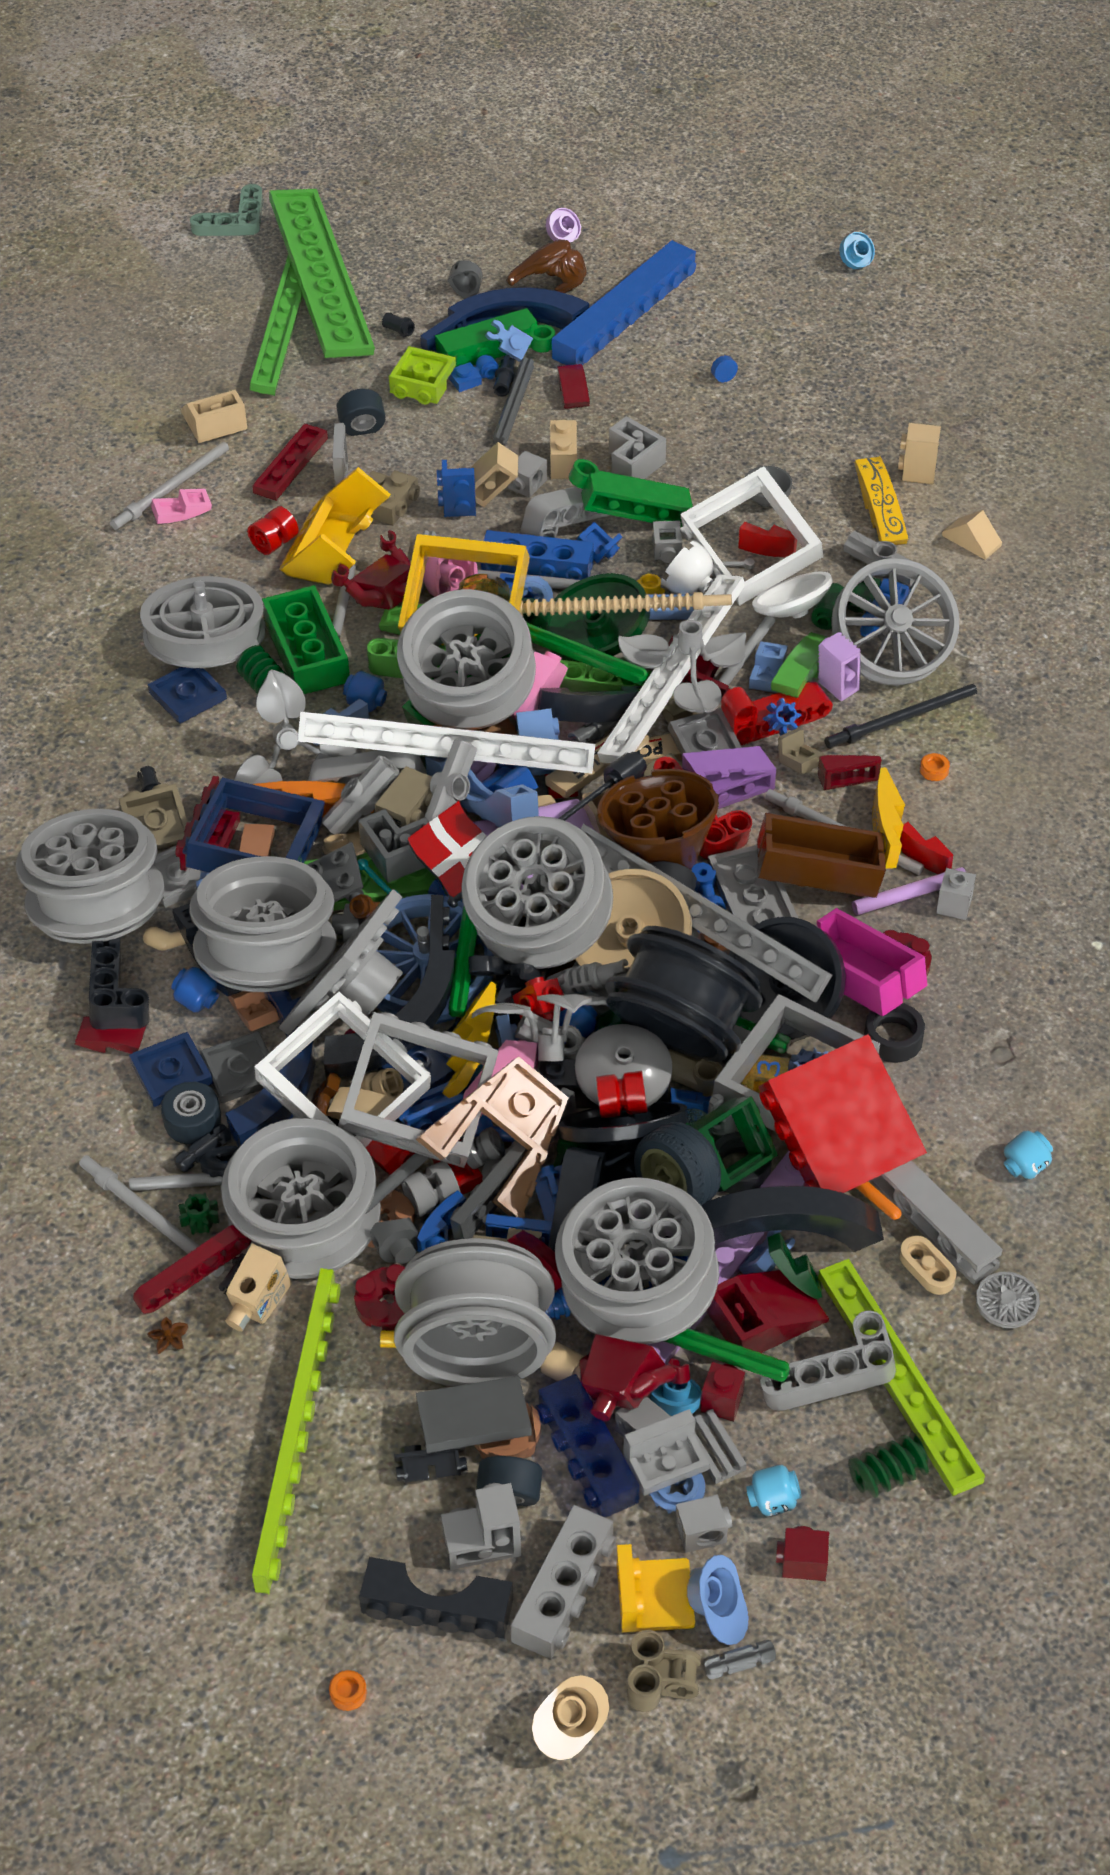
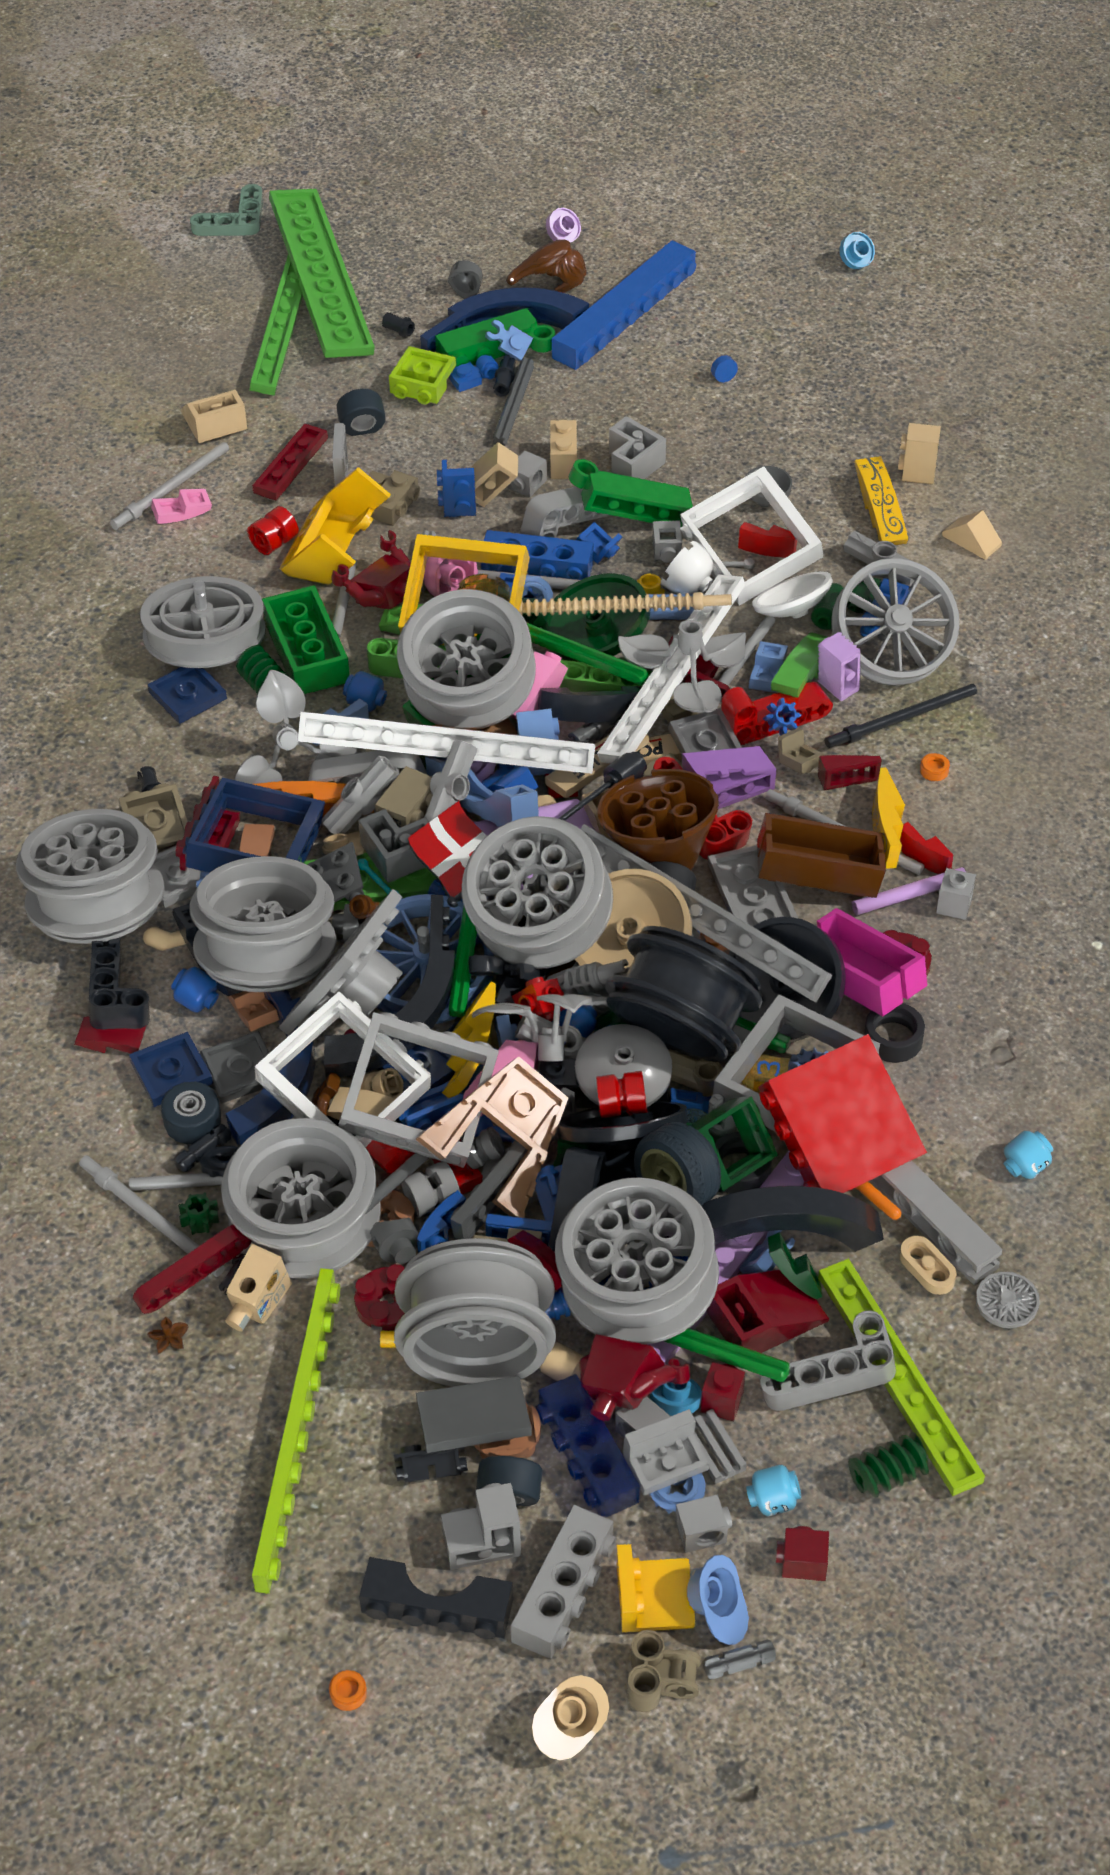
dark red slope [557,364,590,409] -> none
blue leg [692,862,726,910] -> none

